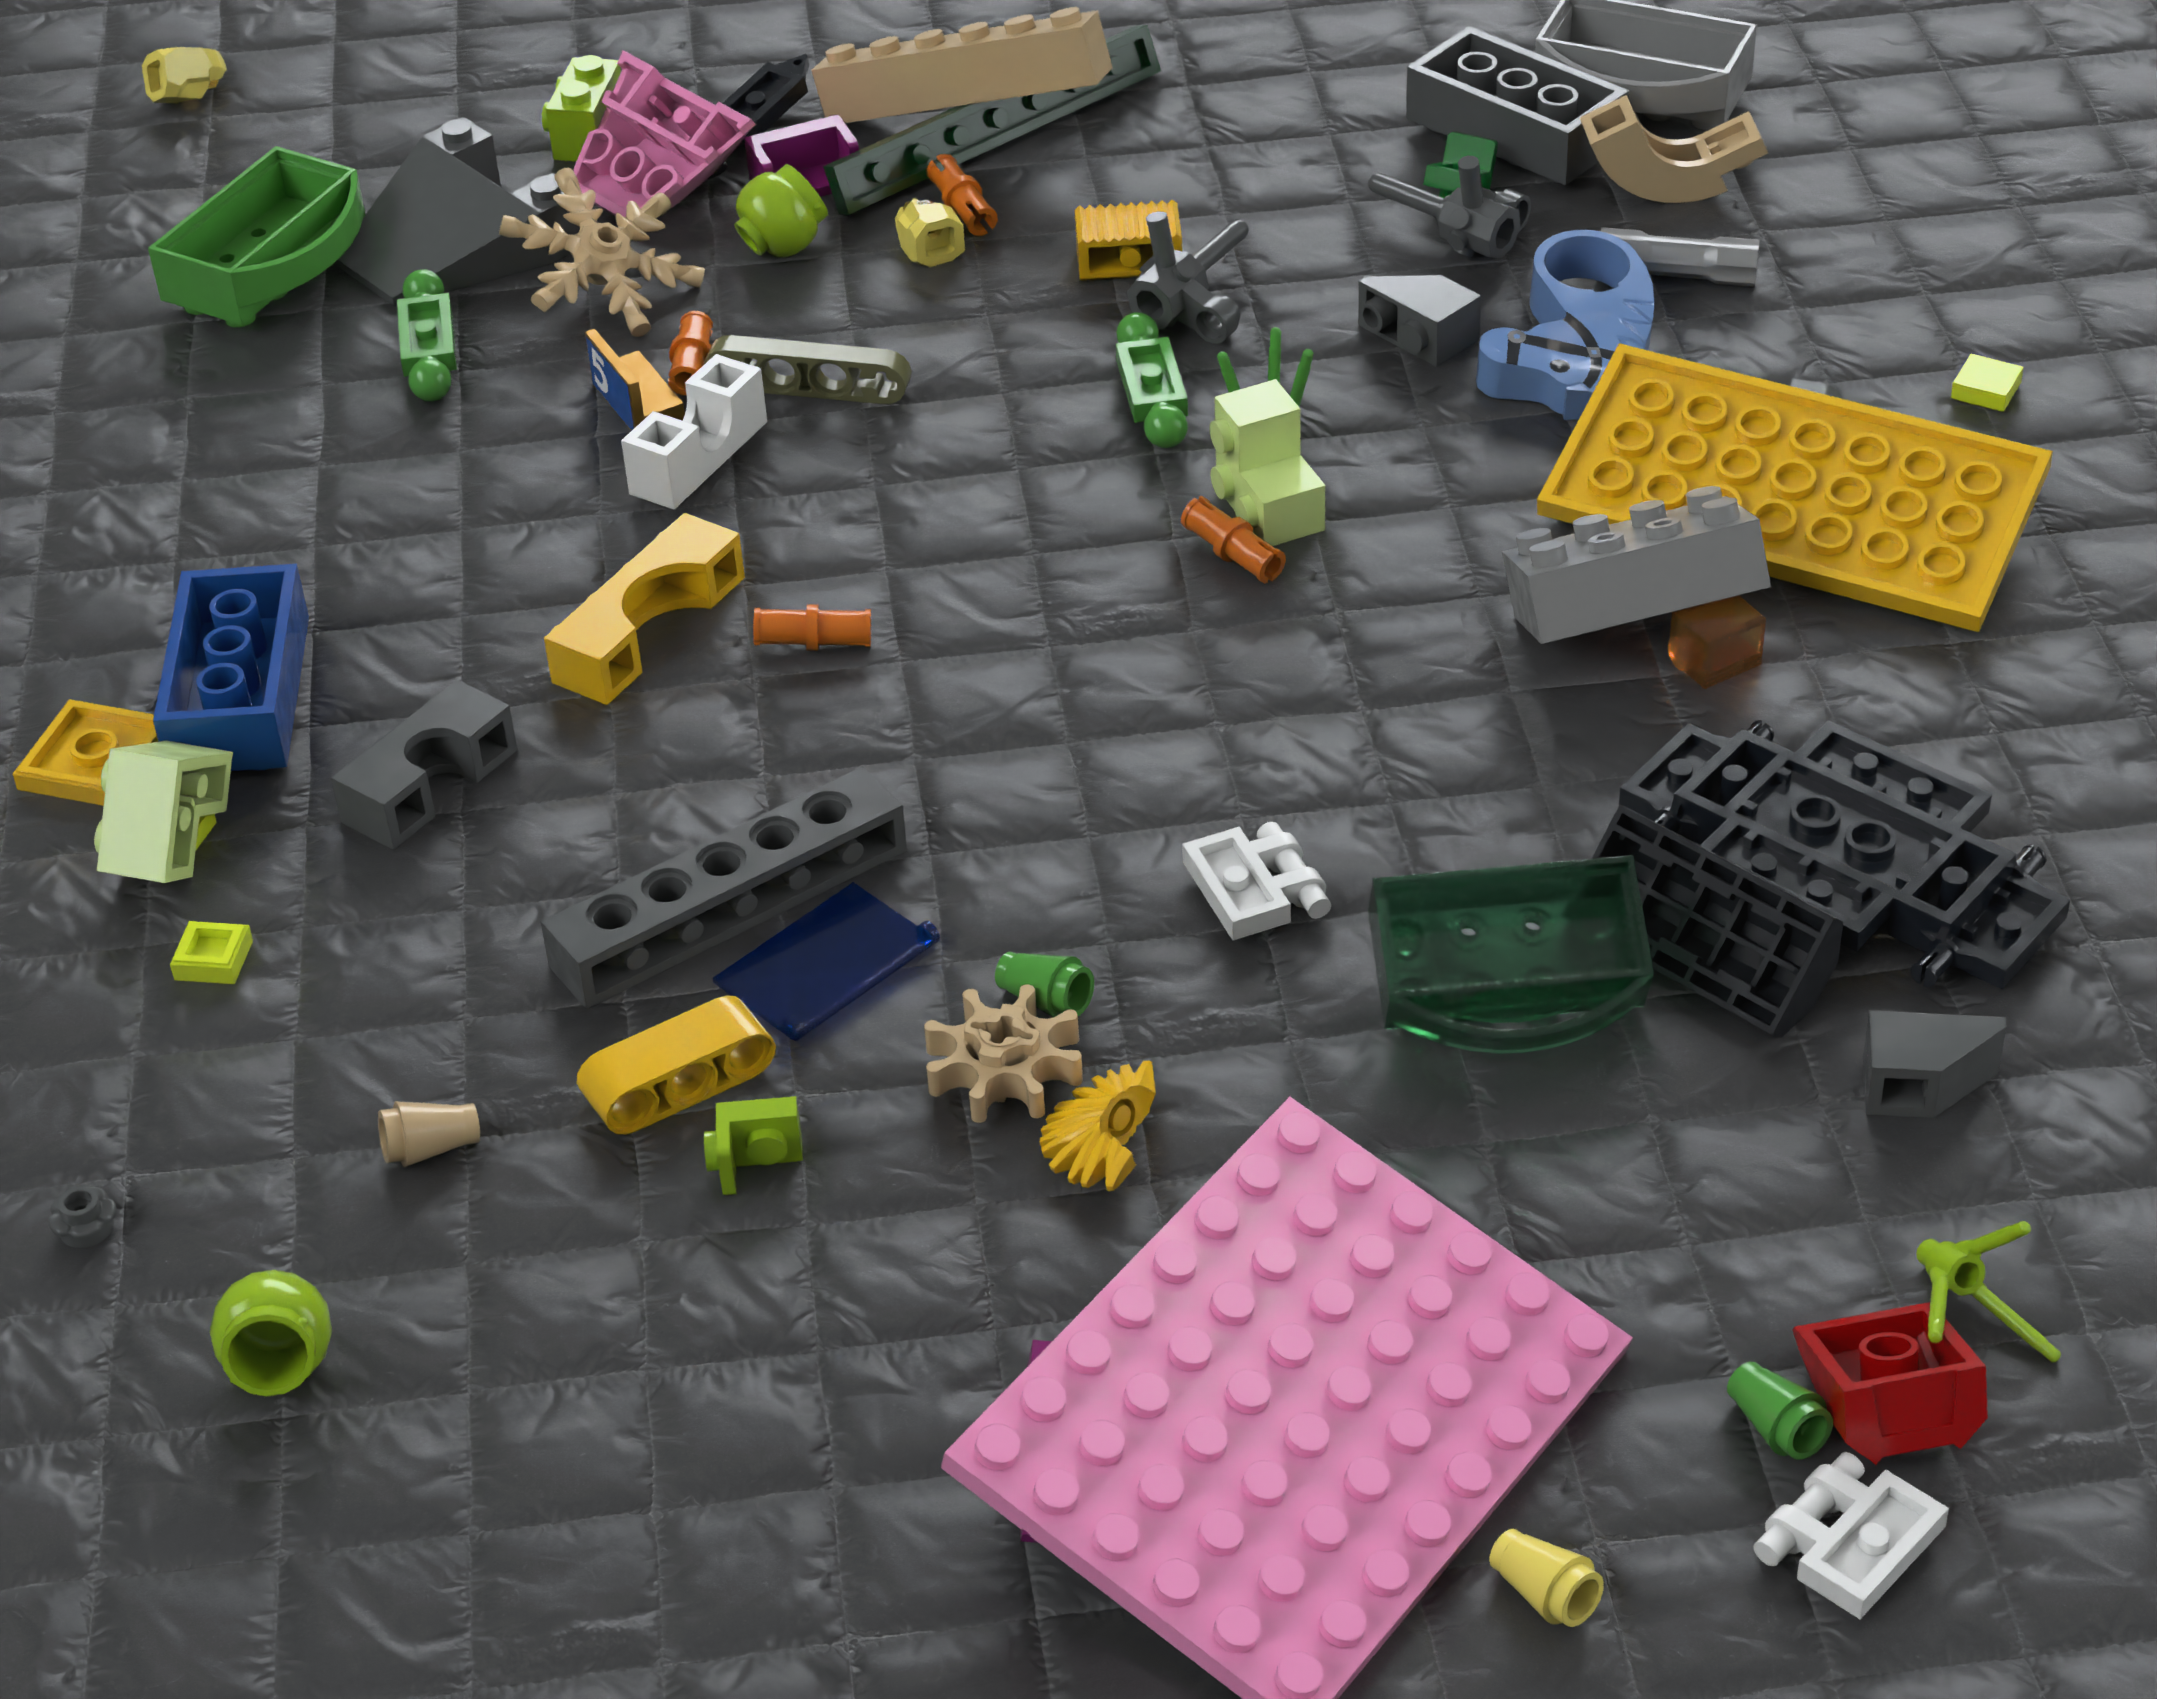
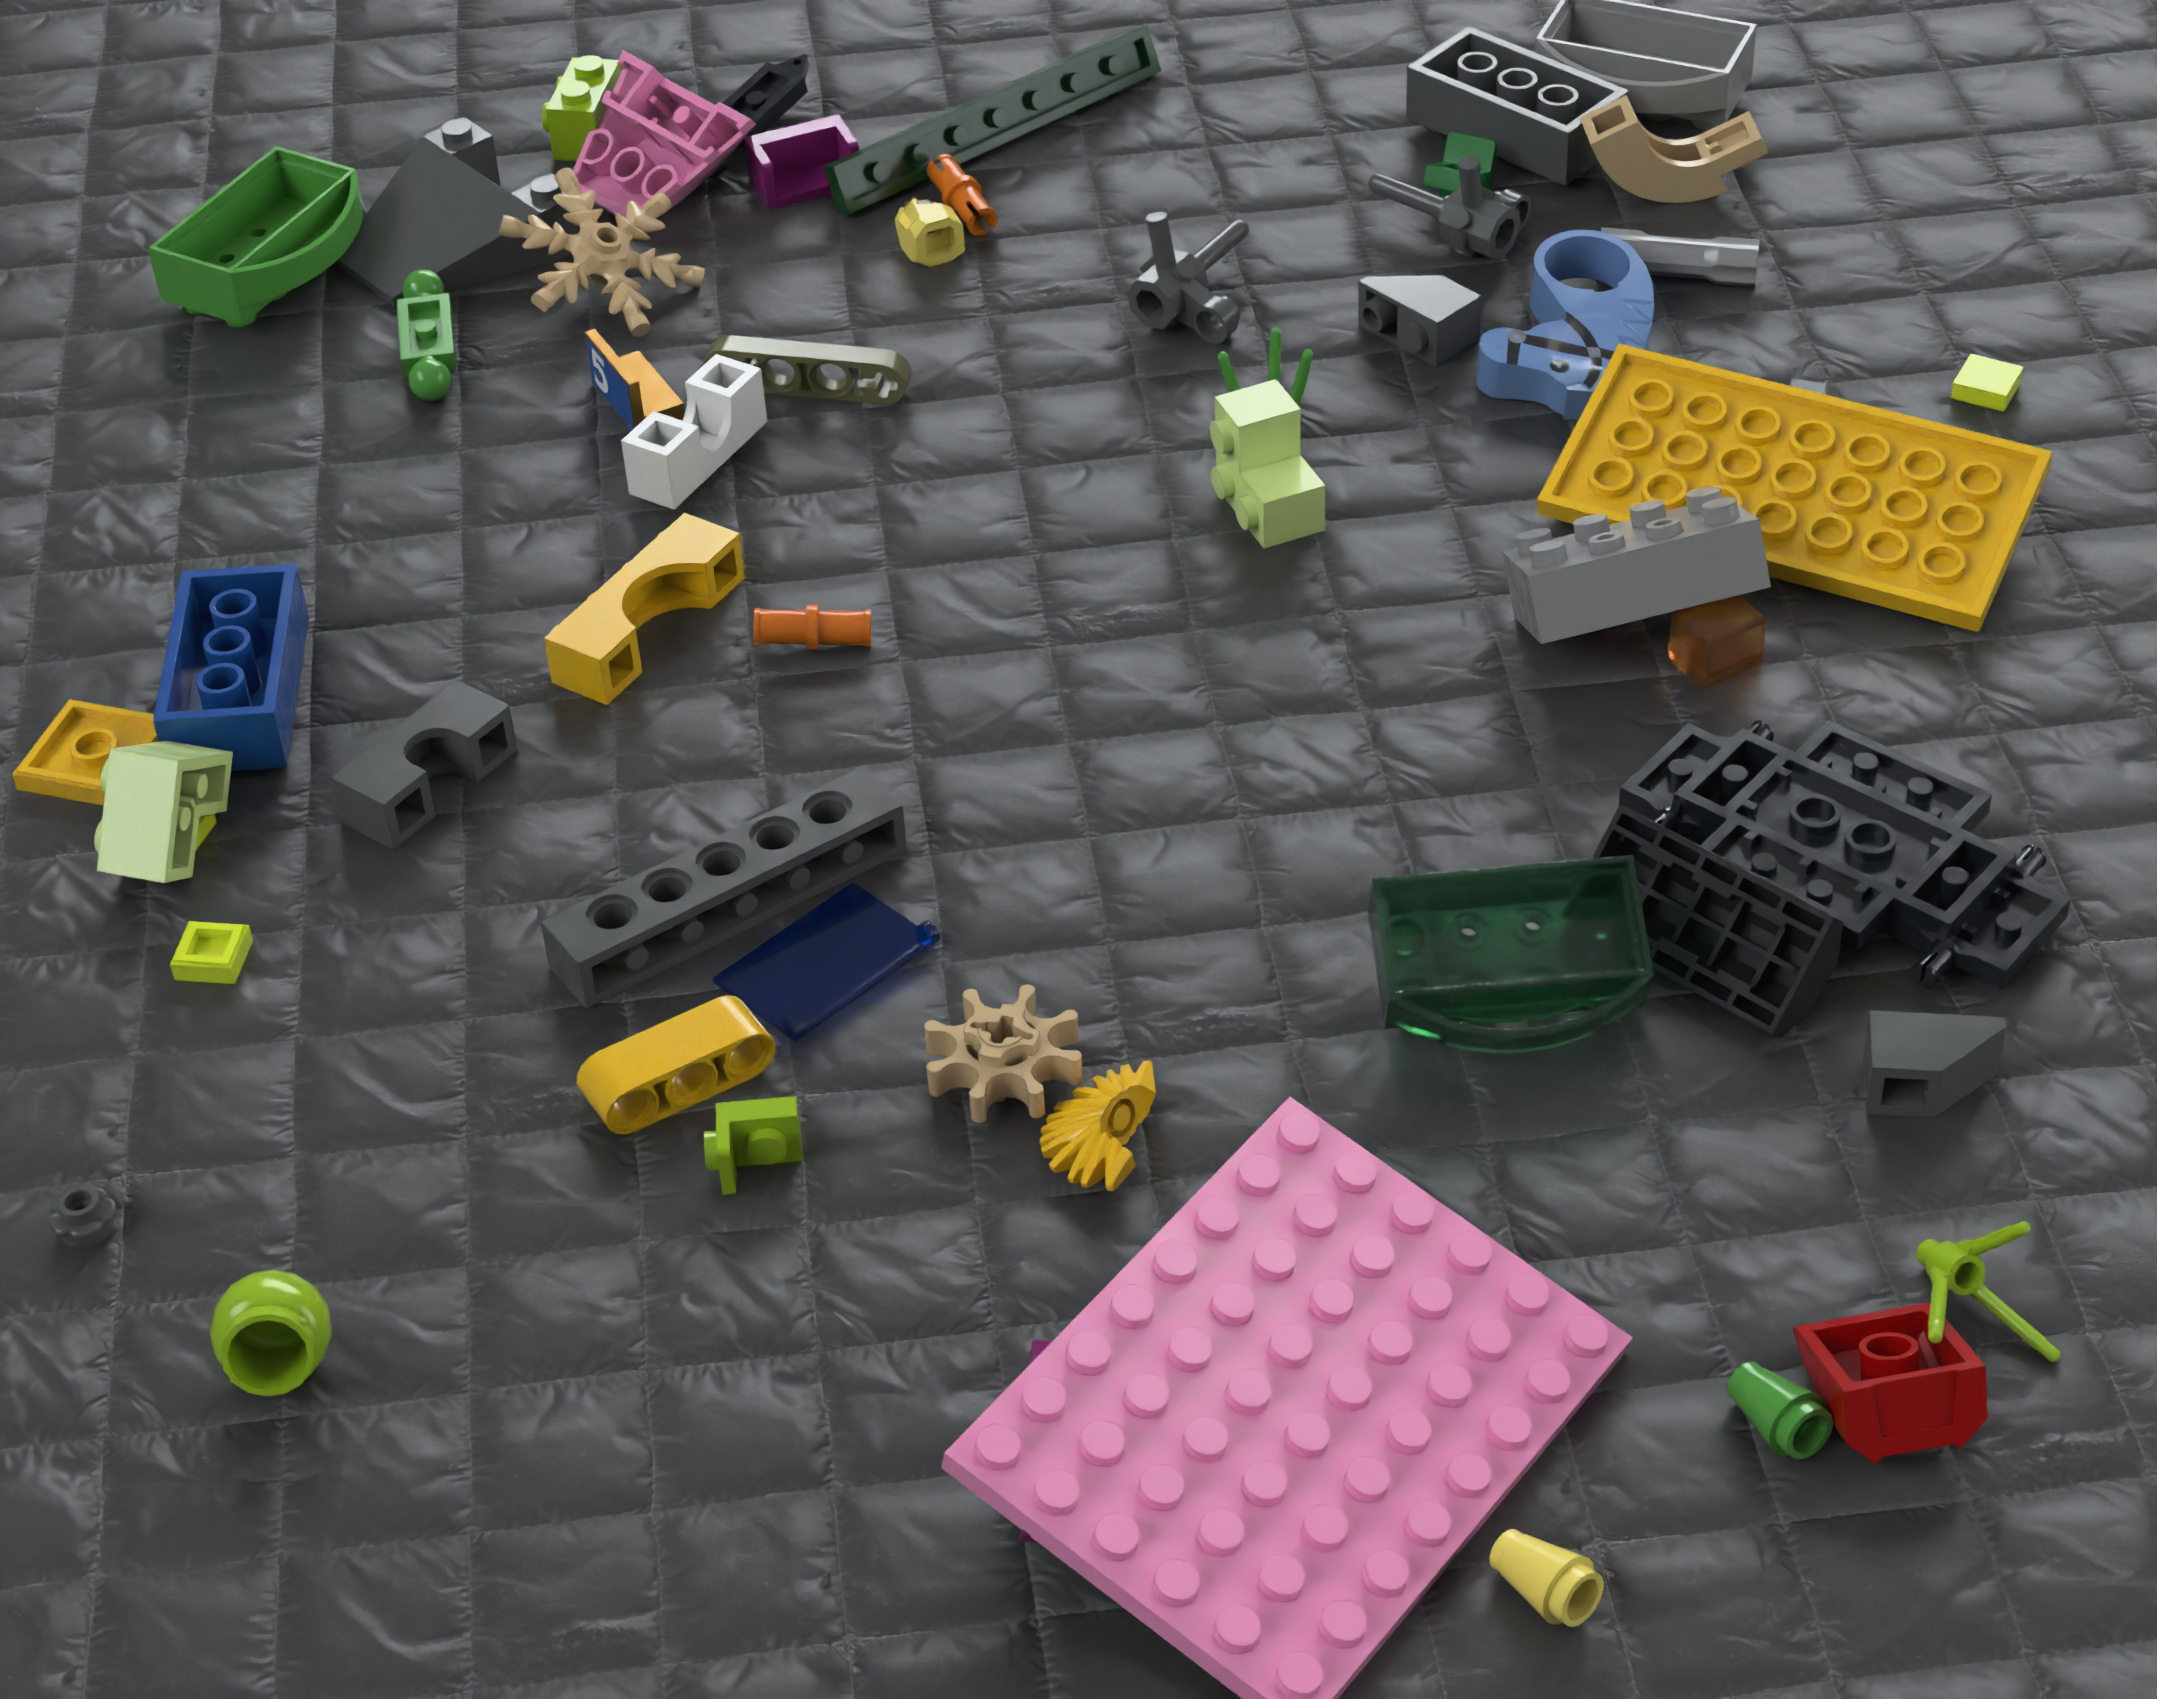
light yellow rock [142,47,227,103] -> none
tan cone [378,1101,480,1167] -> none
orange pin [668,311,713,396] -> none
lime piece [734,164,828,258] -> none
tan brick [811,7,1113,123] -> none
bright green cone [995,951,1094,1017] -> none
yellow brick [1075,199,1182,281] -> none
bright green plate [1116,312,1188,448] -> none
orange pin [1181,496,1286,584] -> none
white plate [1182,822,1331,940] -> none
white plate [1754,1452,1949,1619] -> none

